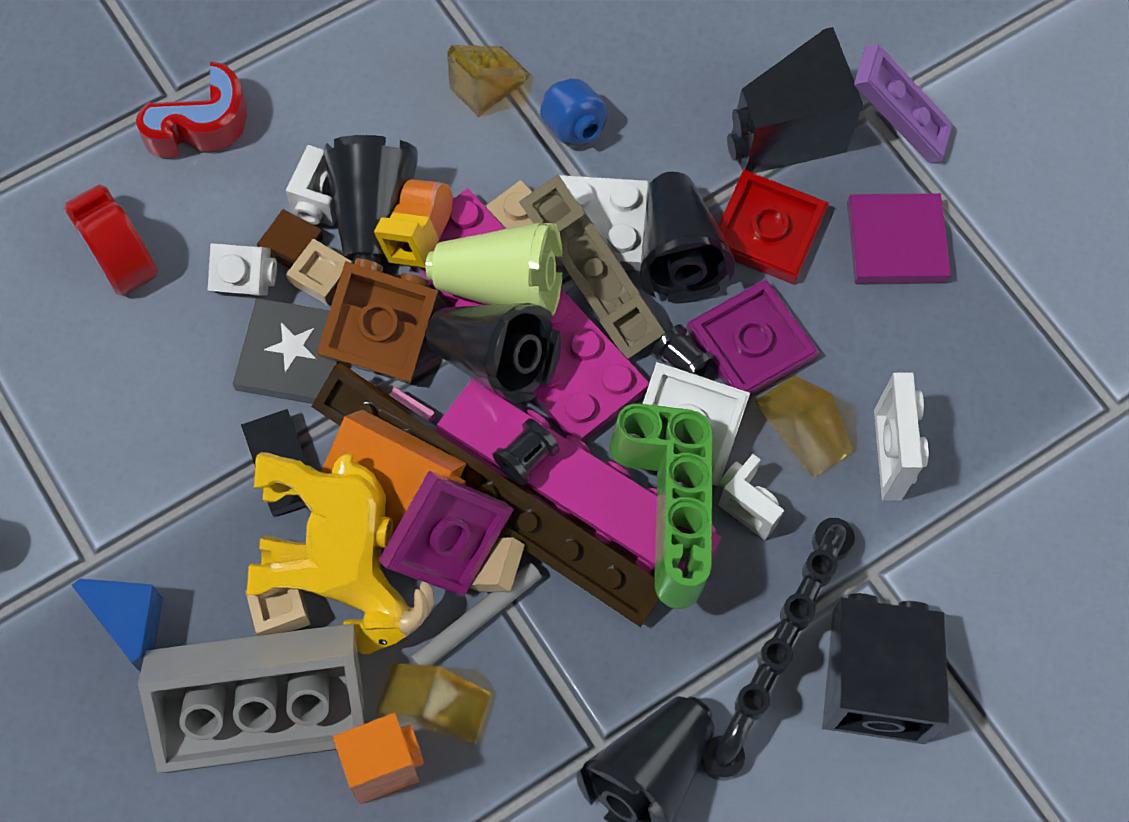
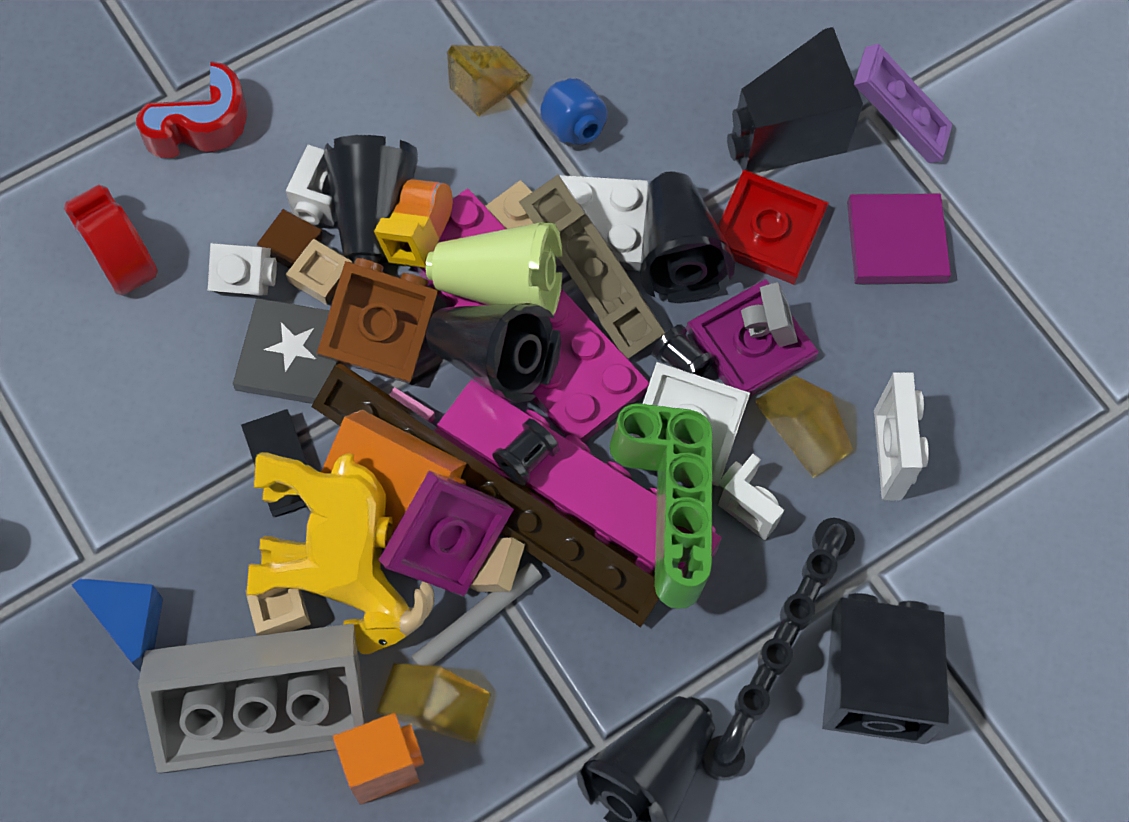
none -> light grey tile [741,282,798,347]

